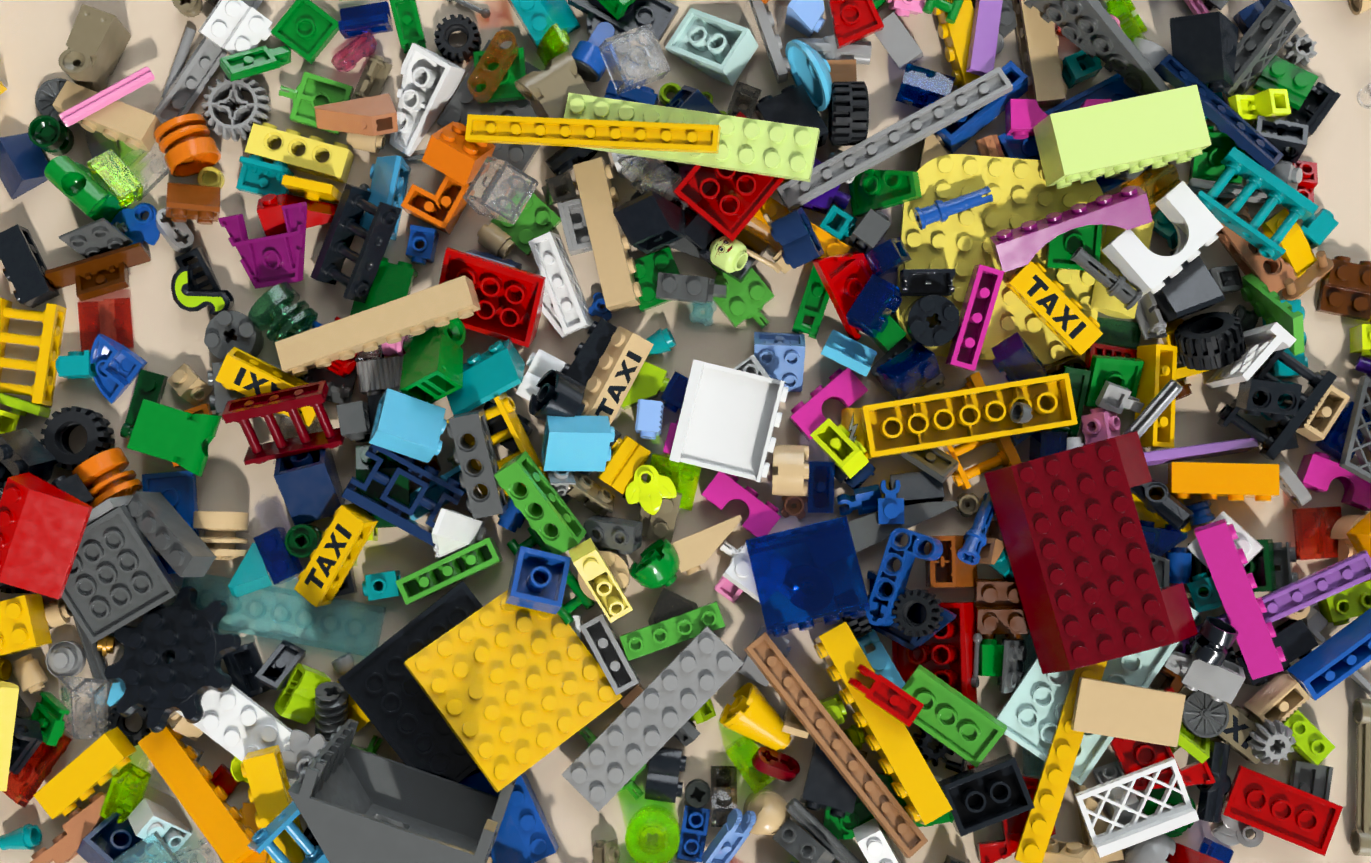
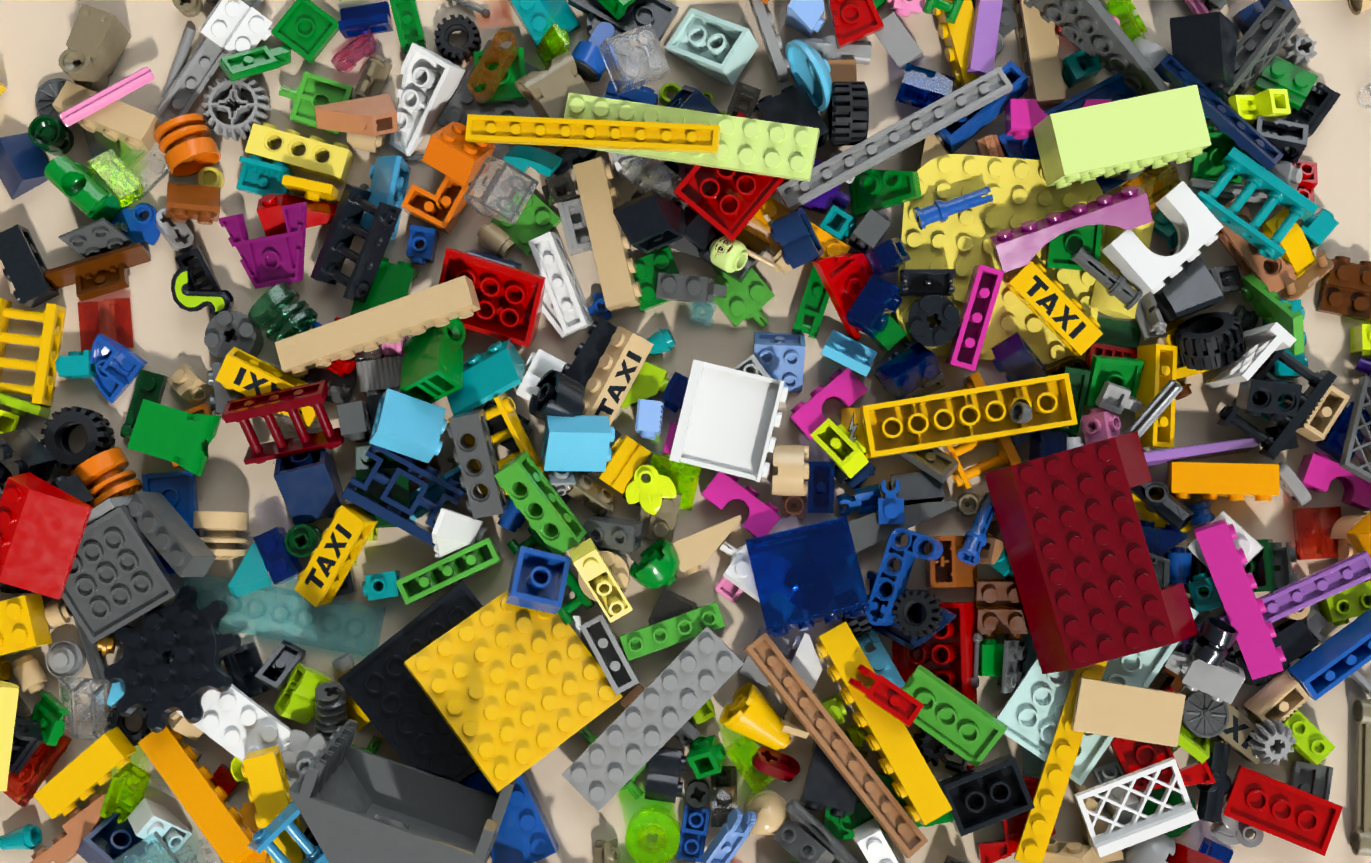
none -> teal slope [503,145,562,177]
none -> green brick [687,735,726,780]
none -> white slope [786,632,822,692]

